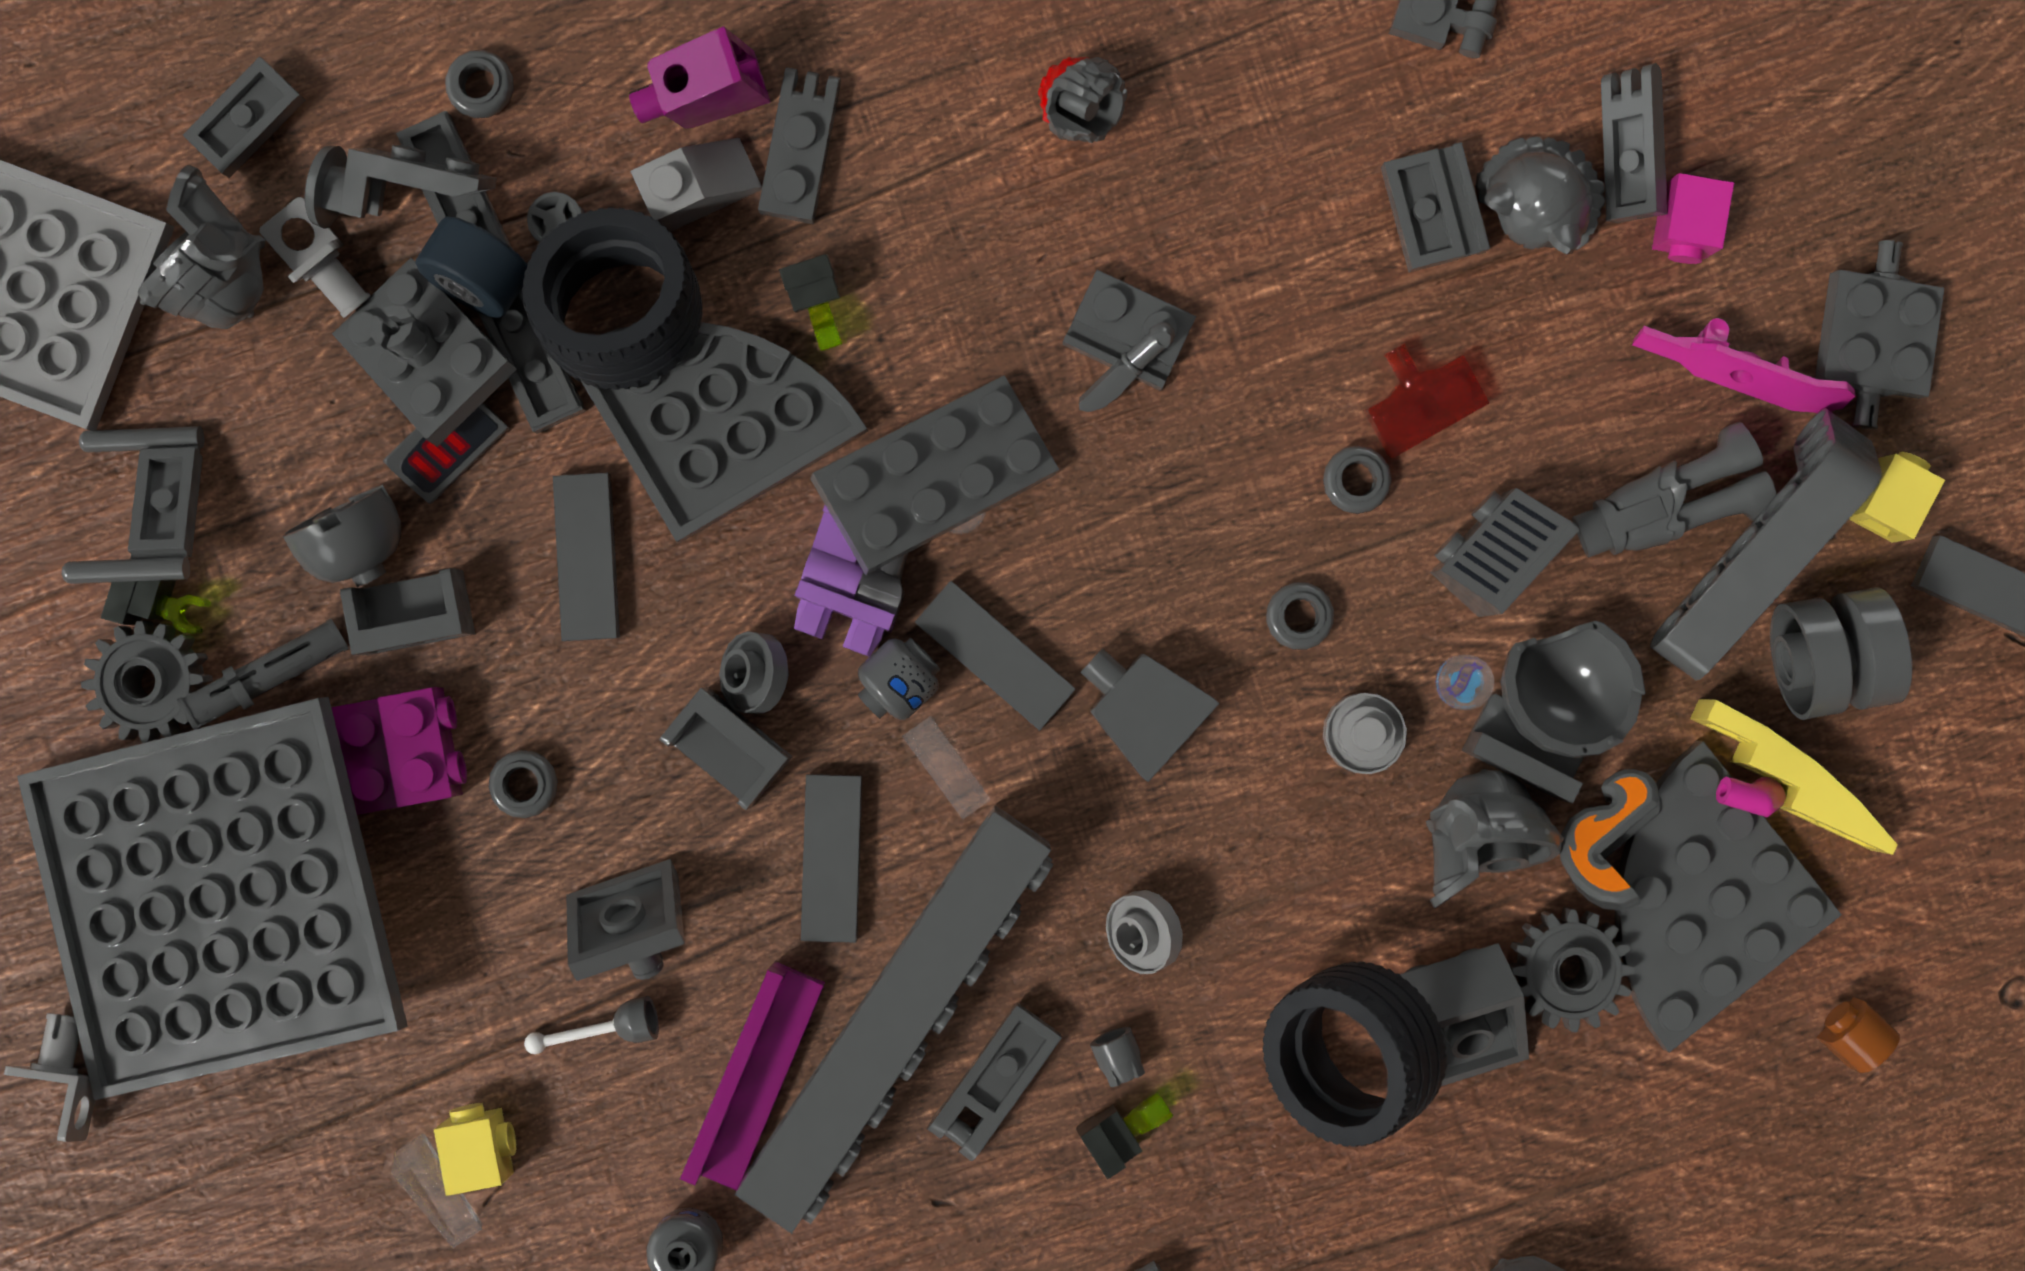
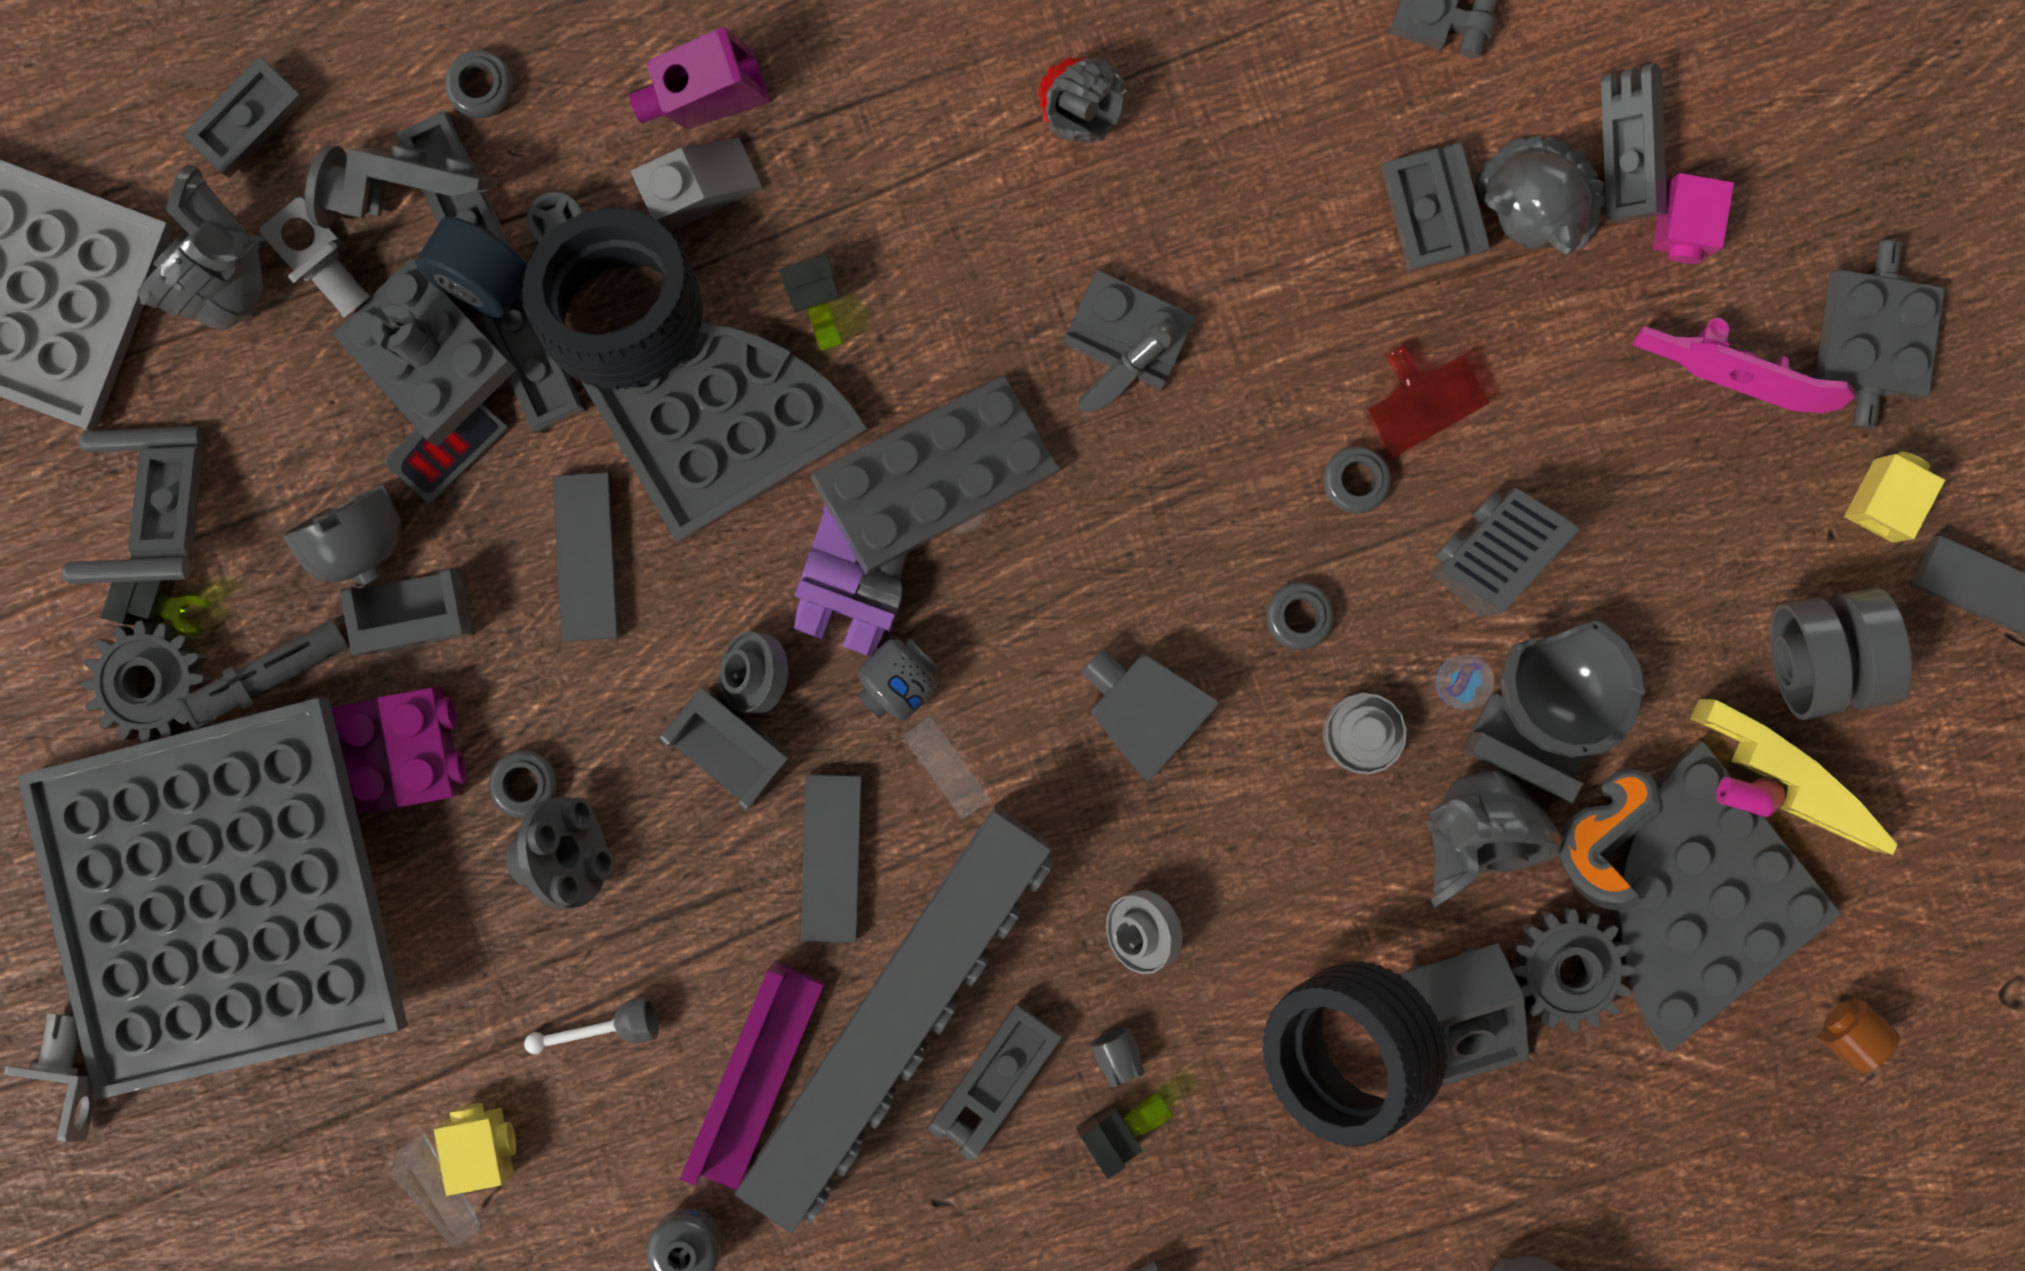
dark grey tile [566,859,685,981] -> none
dark grey hinge [758,67,841,224] -> none
dark grey tile [915,581,1075,731] -> none
dark grey piece [1572,422,1777,558] -> none
dark grey beam [1650,408,1882,680] -> none
none -> dark grey plate [506,797,615,910]

